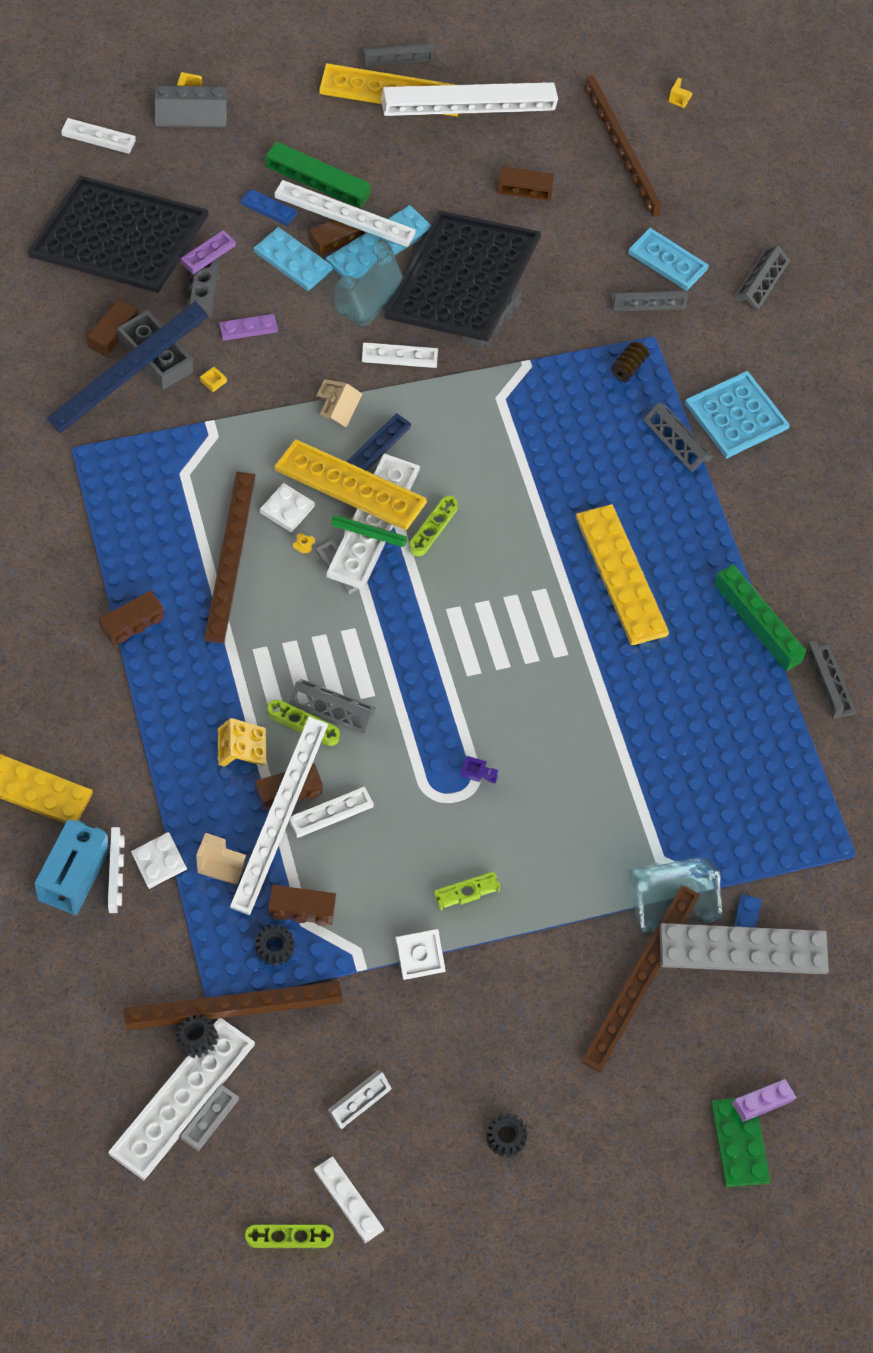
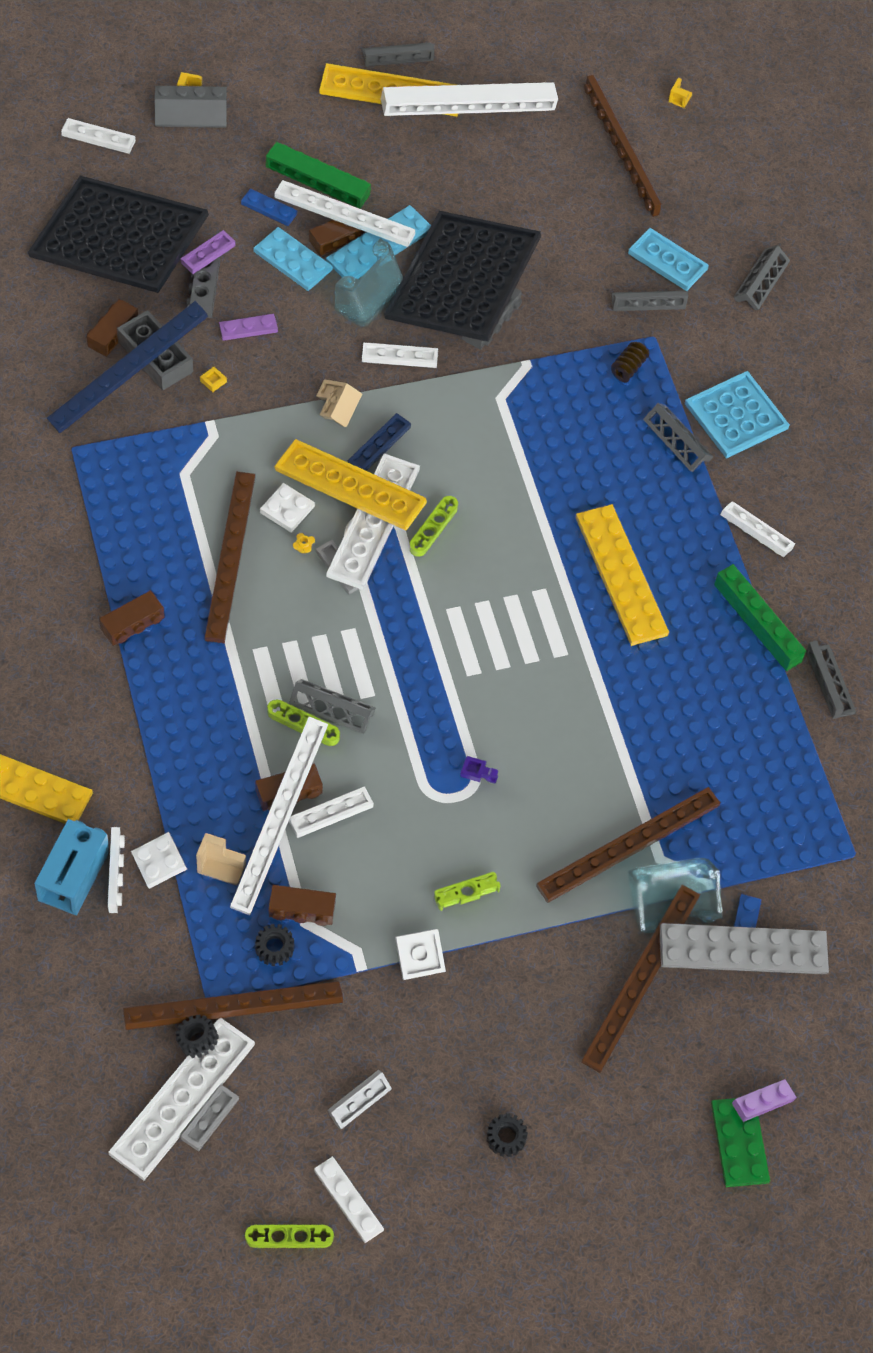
yellow bracket [218,718,266,766] -> none
green axle [331,515,407,547] -> none
reddish brown brick [498,166,555,201] -> none
none -> reddish brown plate [536,787,720,903]
none -> white plate [720,501,795,557]

